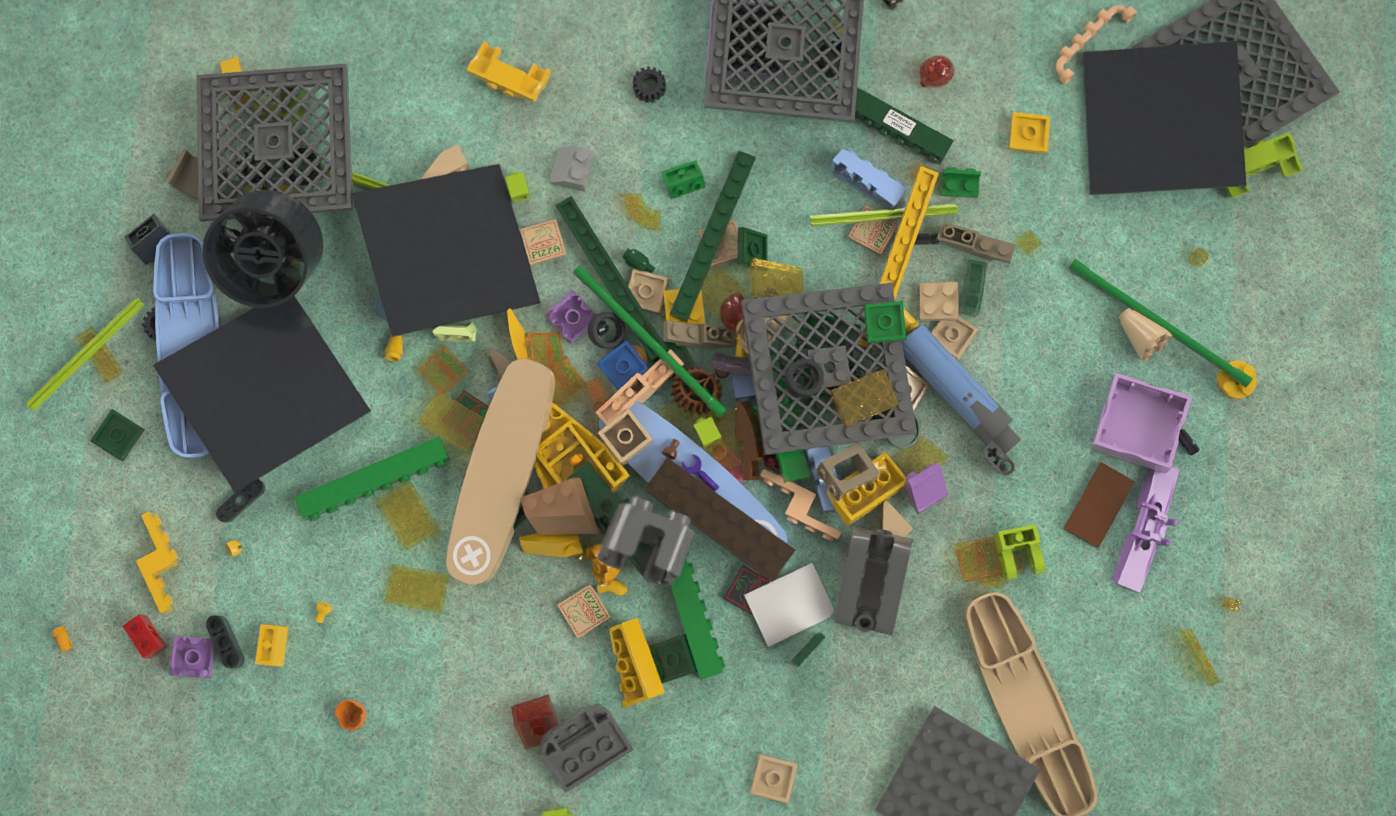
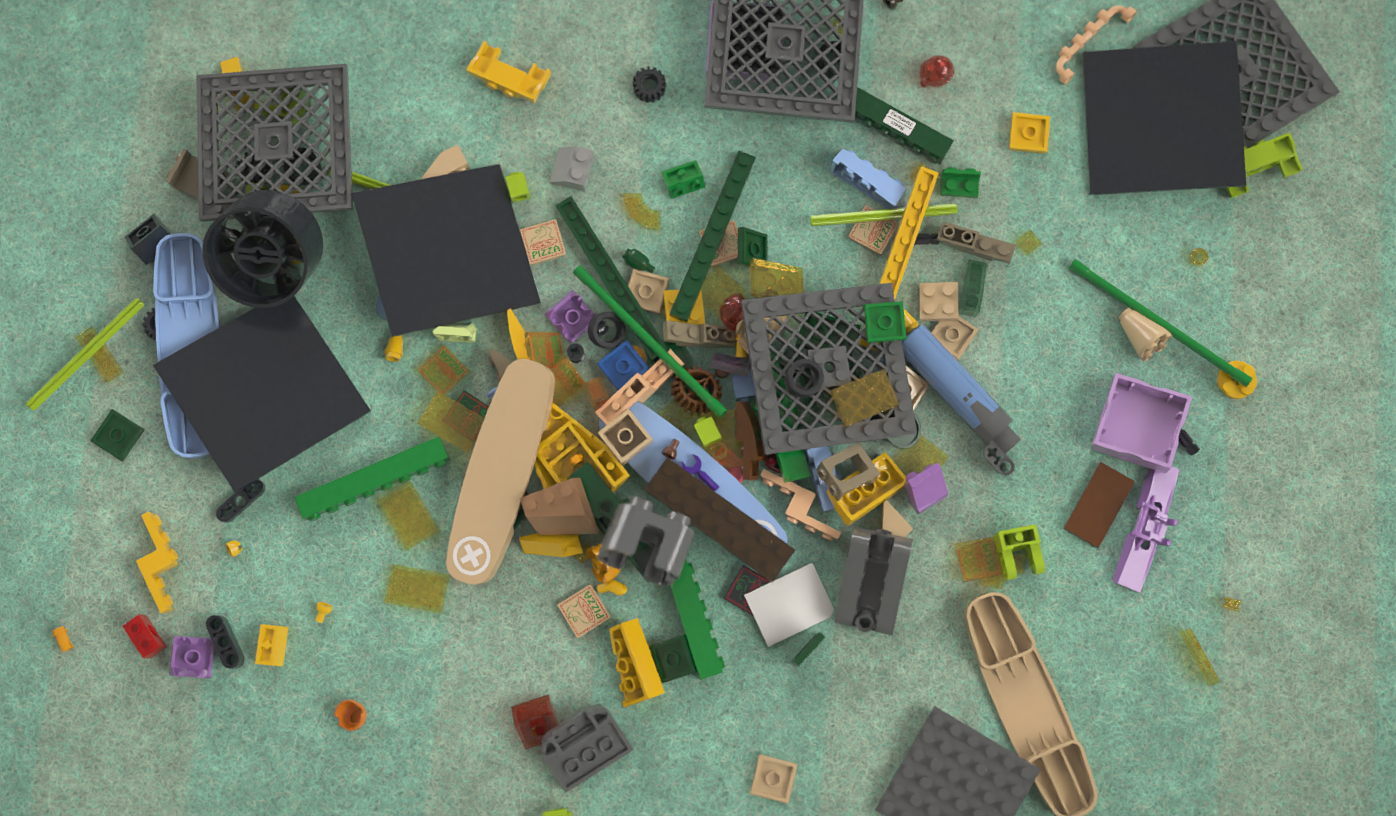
none -> black bush [567,343,585,364]

